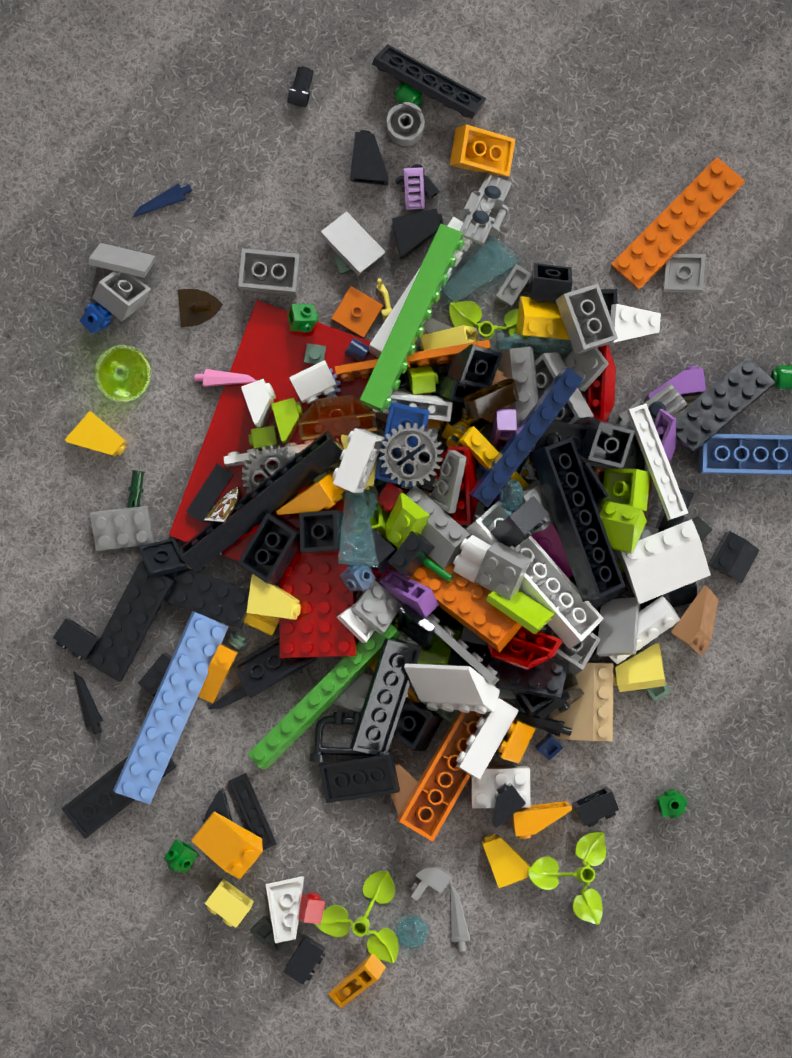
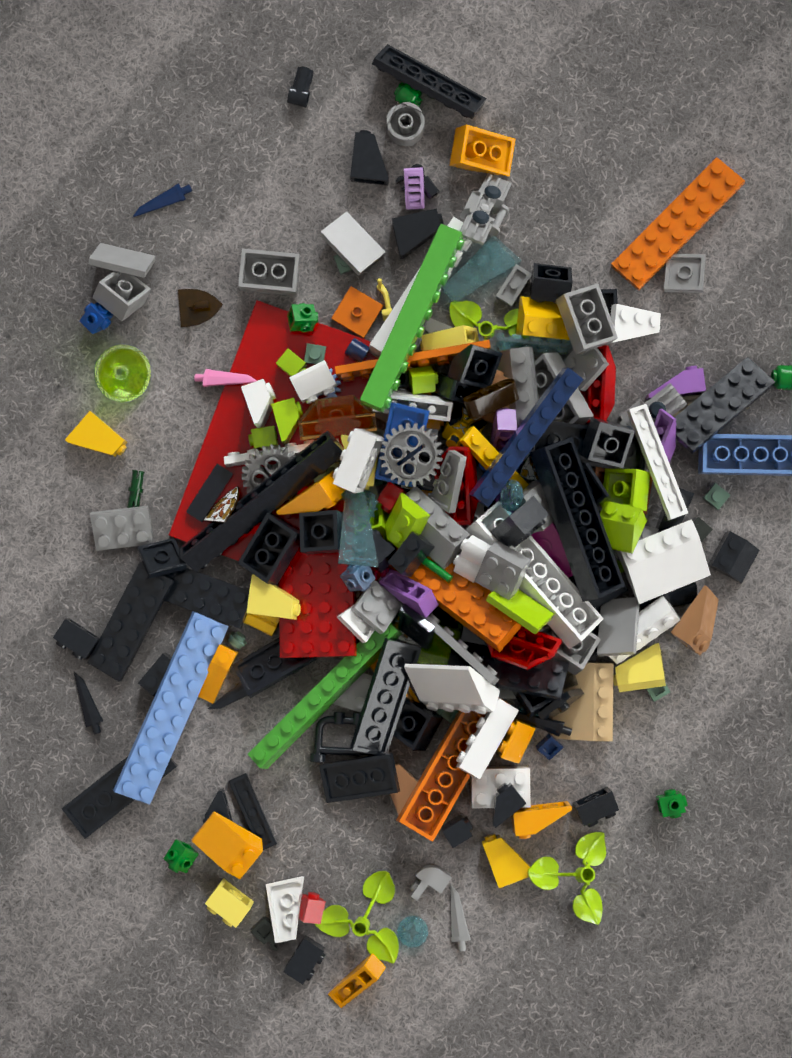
none -> lime brick [276,349,307,377]
none -> black brick [442,814,473,848]
none -> sand green plate [703,483,730,510]

